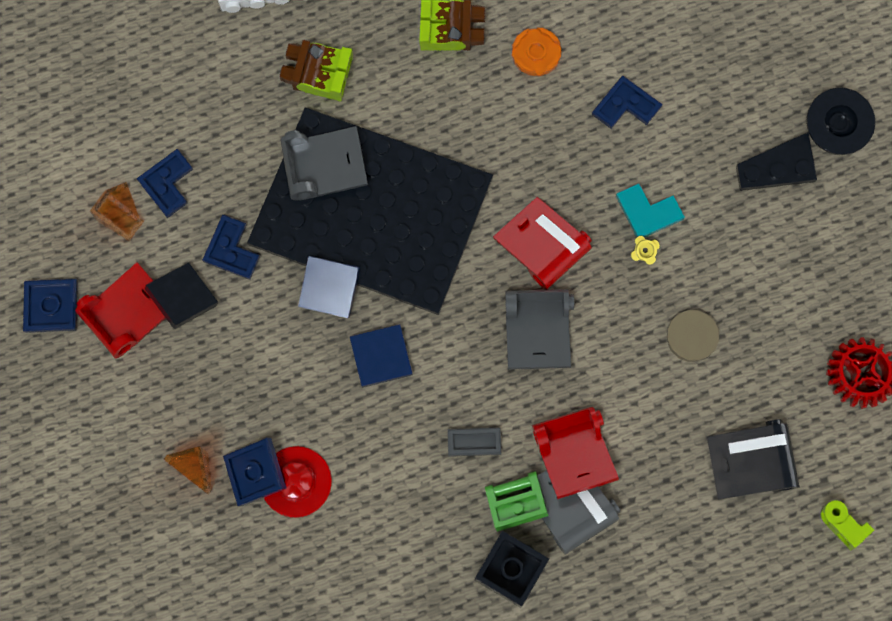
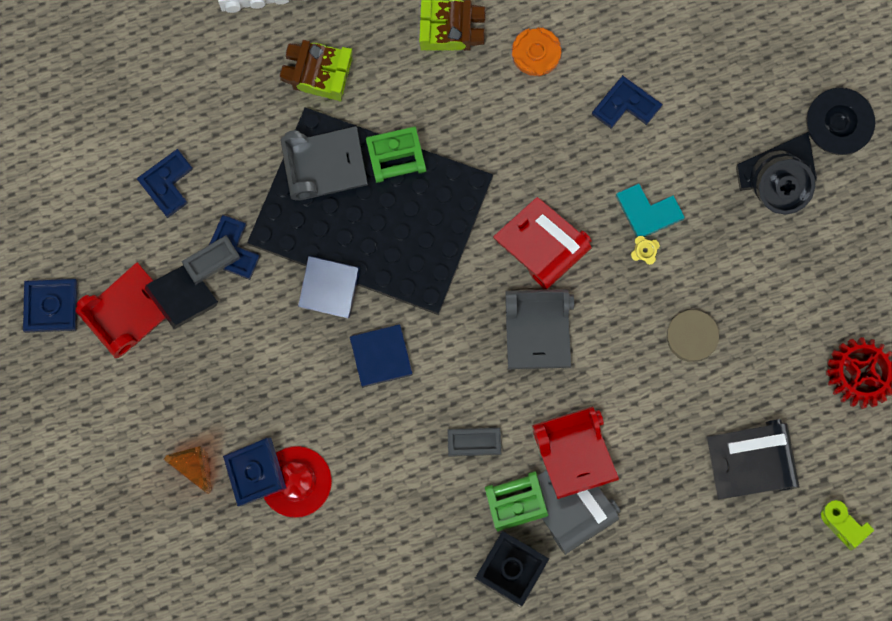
clear orange slope [90,182,144,241] -> none
none -> dark grey tile [181,236,240,285]
none -> bright green plate [366,126,426,183]
none -> black wheel [750,151,816,215]

